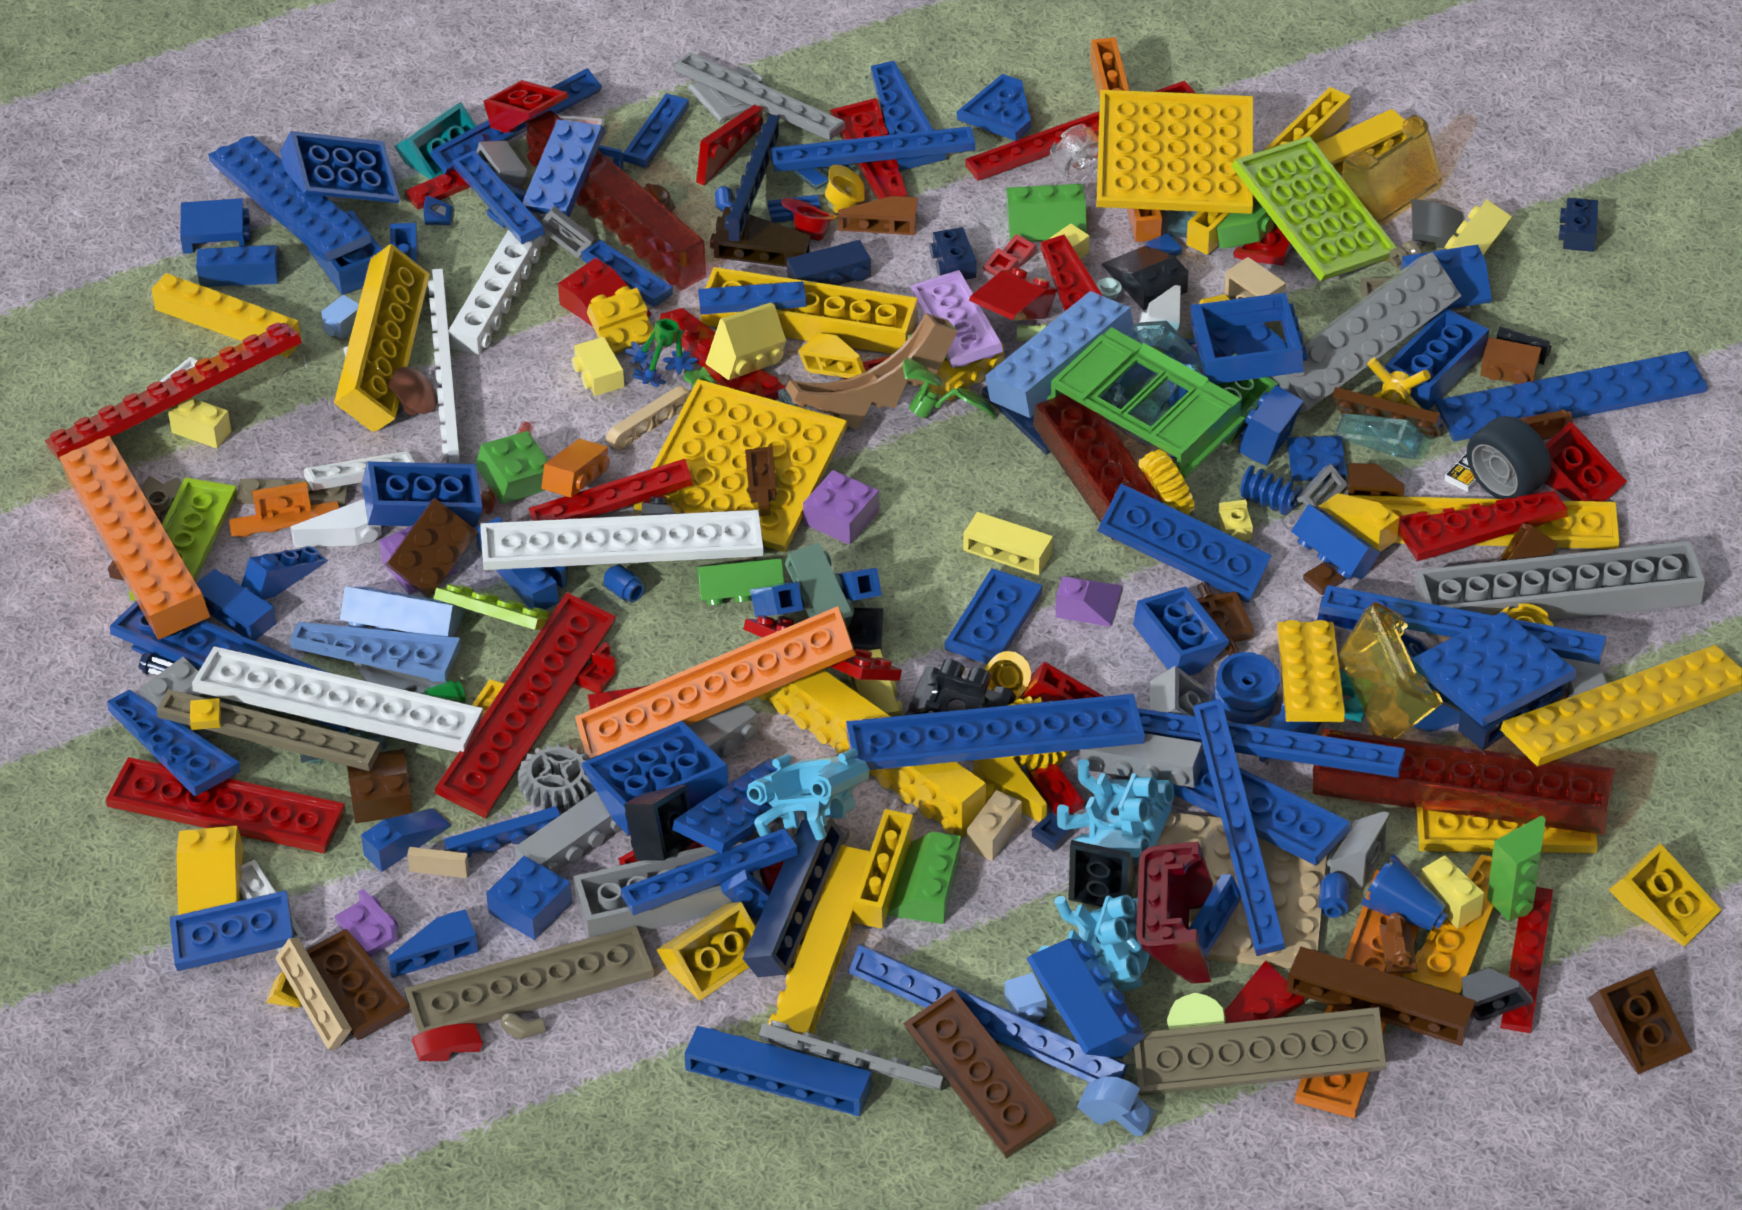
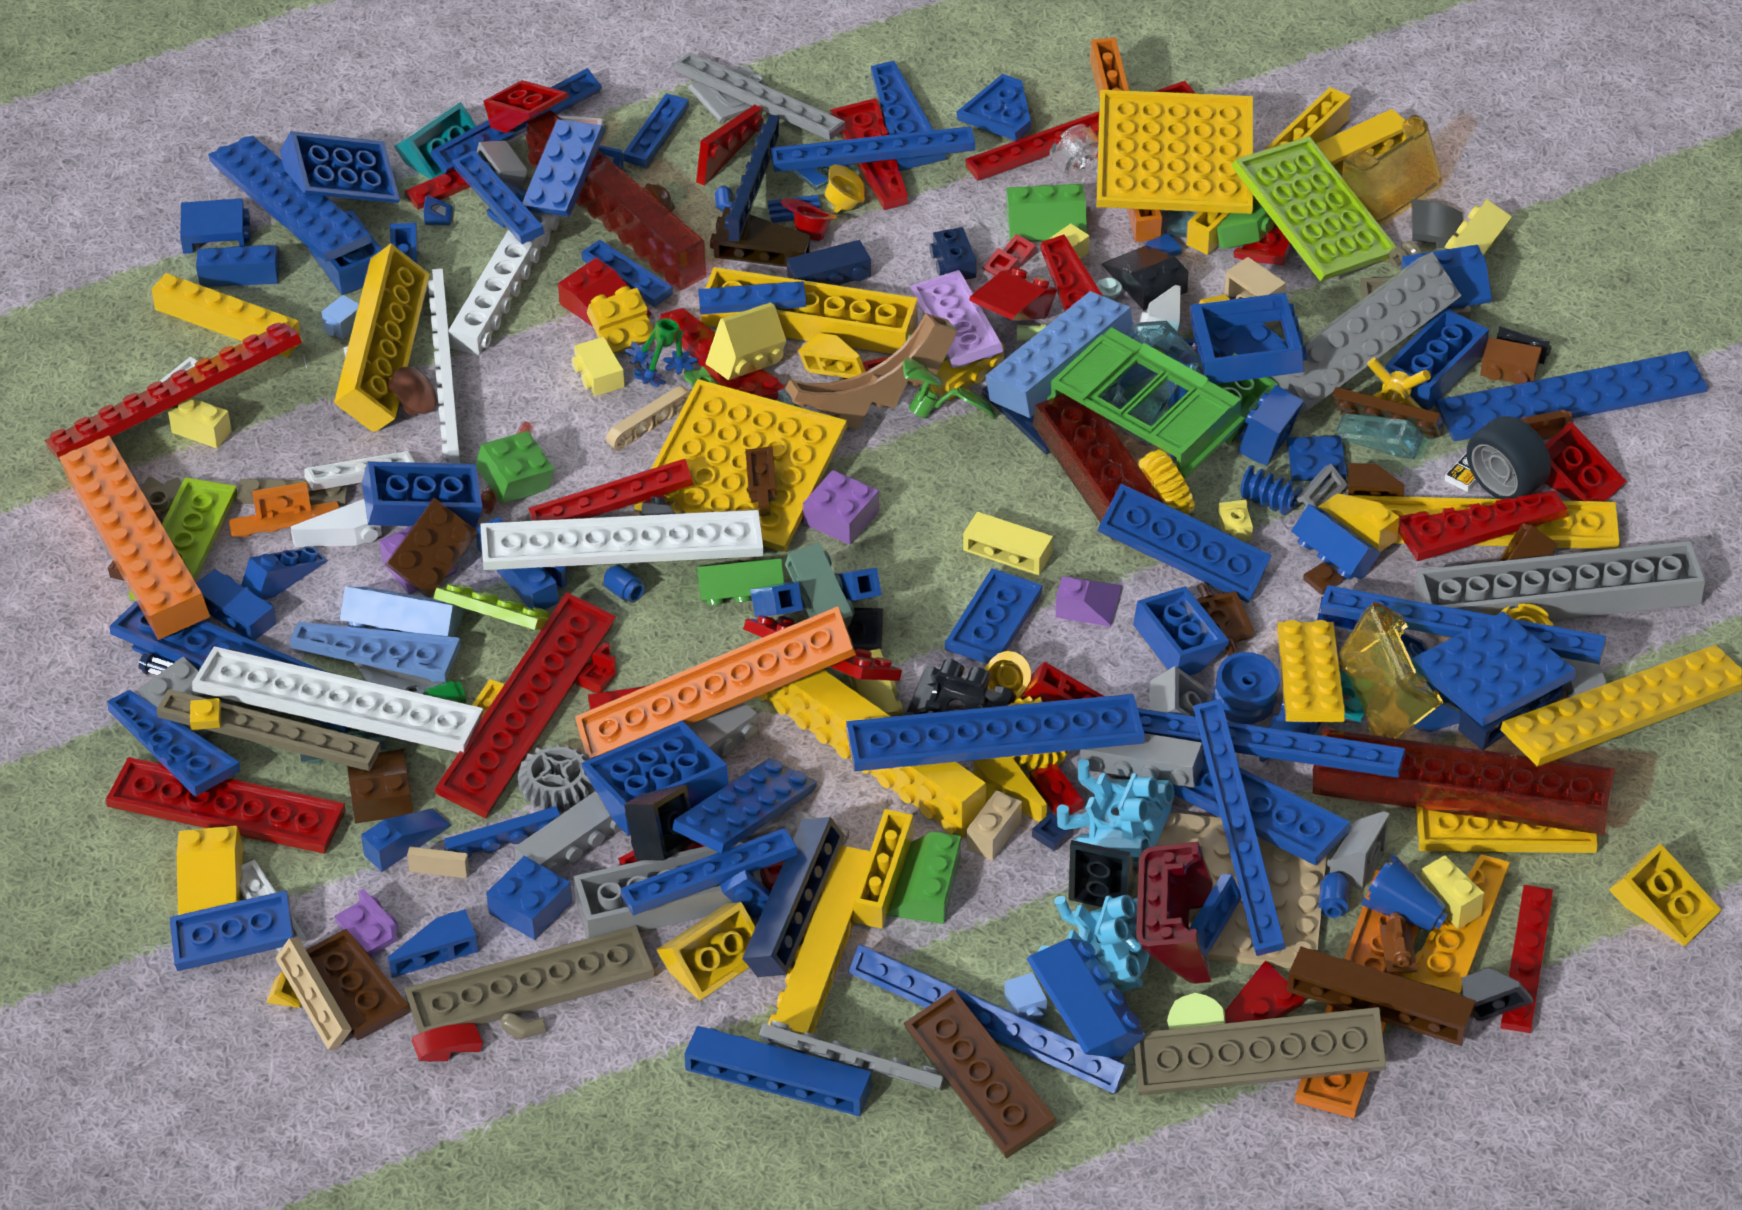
light grey tile [540,206,594,258] -> none
orange brick [541,438,610,498] -> none
medium azure piece [747,748,870,840] -> none
dark orange slope [838,196,918,235] -> none
medium blue brick [1077,1076,1155,1137] -> none
bright green slope [1487,815,1546,922] -> none
dark blue brick [1558,198,1598,252] -> none
reddish brown slope [1589,968,1692,1075] -> none

